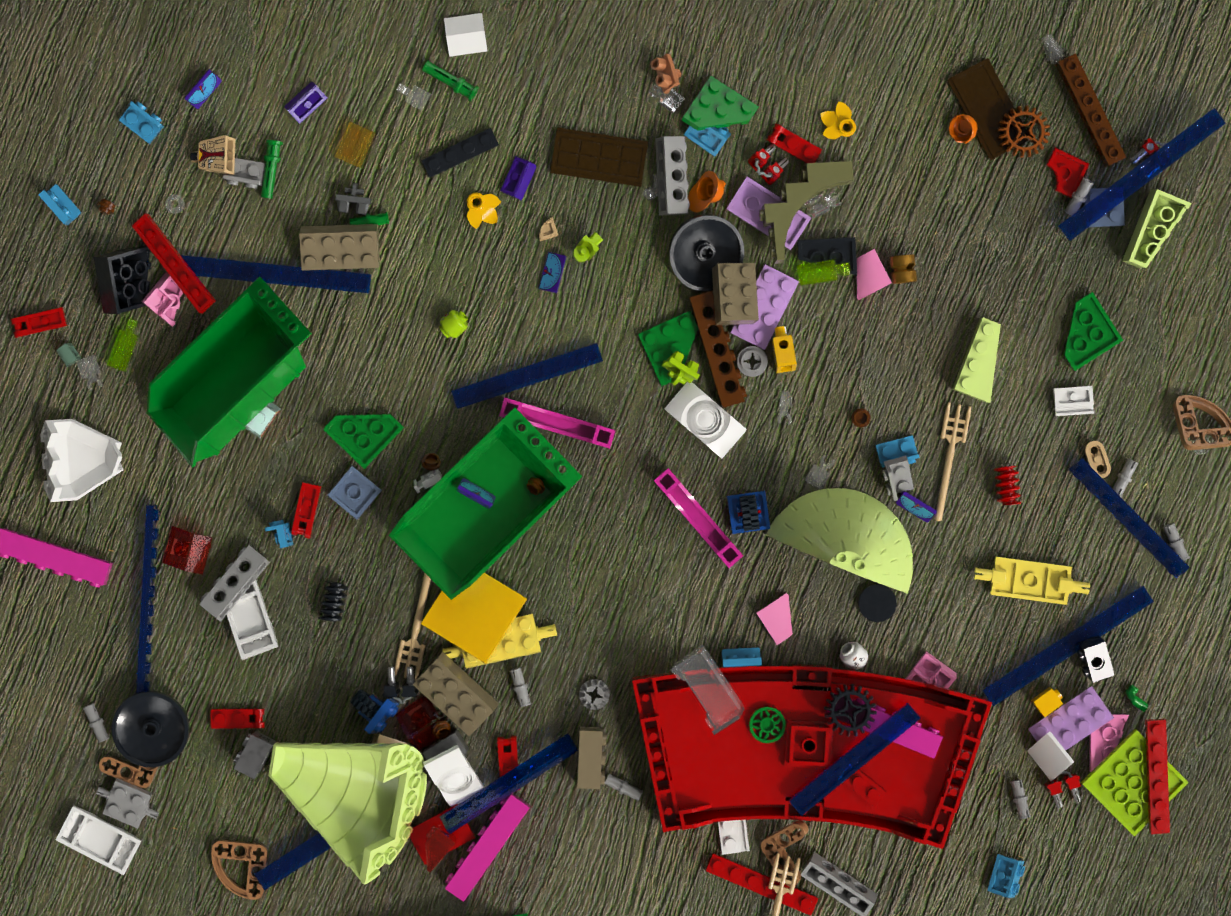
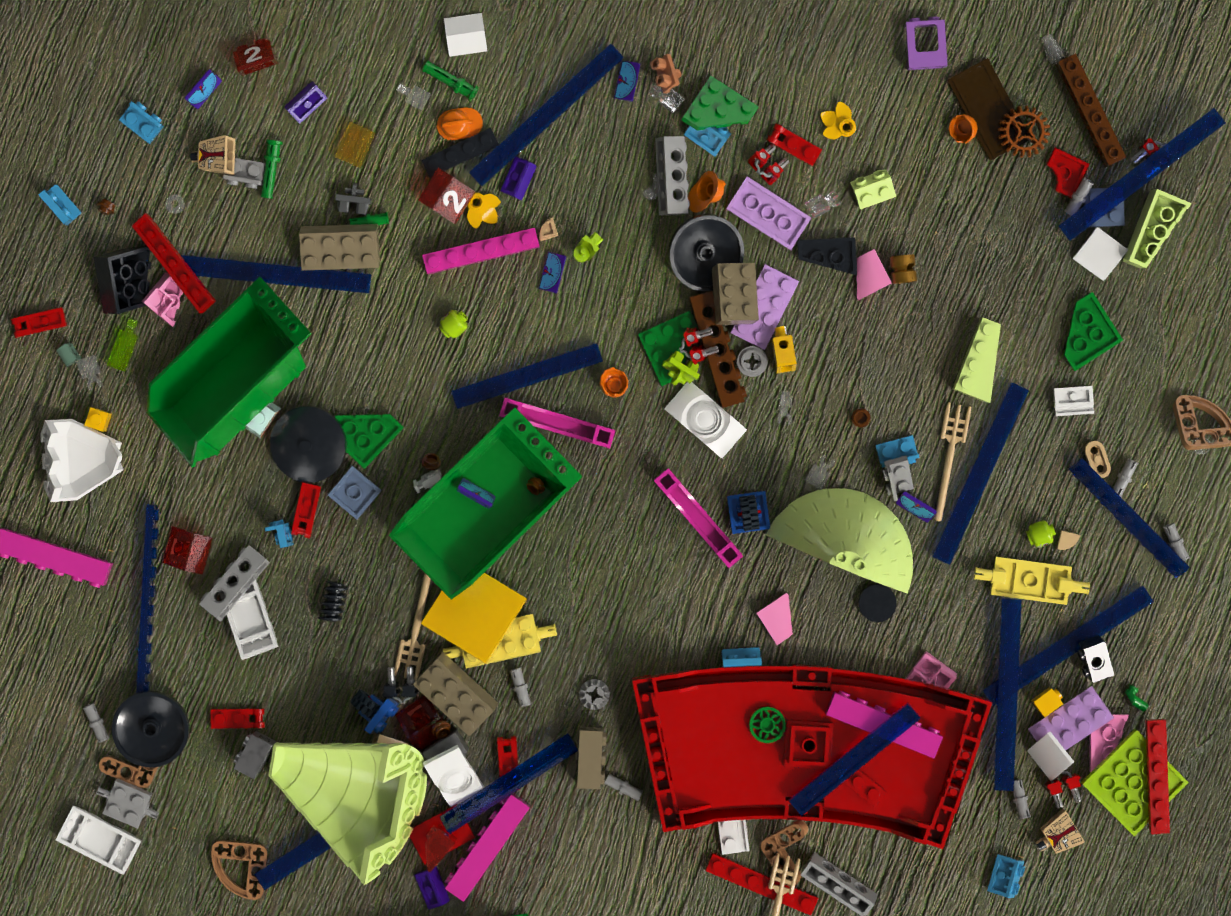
dark brown piece [550,127,648,187] -> none
clear windscreen [671,645,744,735] -> none
olive arch [759,161,854,264] -> none
clear neon green plate [797,260,851,286] -> none
black gear [824,684,877,737] -> none
white head [840,642,868,670] -> none
red piece [994,465,1021,505] -> none
none -> yellow brick [84,407,112,432]
none -> clear red slope [233,38,279,76]
none -> black dish [270,406,347,483]
none -> dark purple slope [414,866,450,910]
none -> clear red slope [418,168,476,224]
none -> dark pink brick [423,228,540,275]
none -> orange piece [437,108,483,140]
none -> clear blue plate [469,44,624,187]
none -> orange hair [599,367,628,398]
none -> slope [614,61,641,102]
none -> piece [679,327,719,365]
none -> yellowish green bracket [850,169,896,210]
none -> medium lavender window [904,17,948,70]
none -> clear blue plate [932,382,1029,565]
none -> clear blue plate [994,598,1022,791]
none -> lime head [1026,520,1056,548]
none -> tan torso [1035,809,1085,854]
none -> tan tile [1057,531,1080,550]
none -> white slope [1072,227,1128,281]

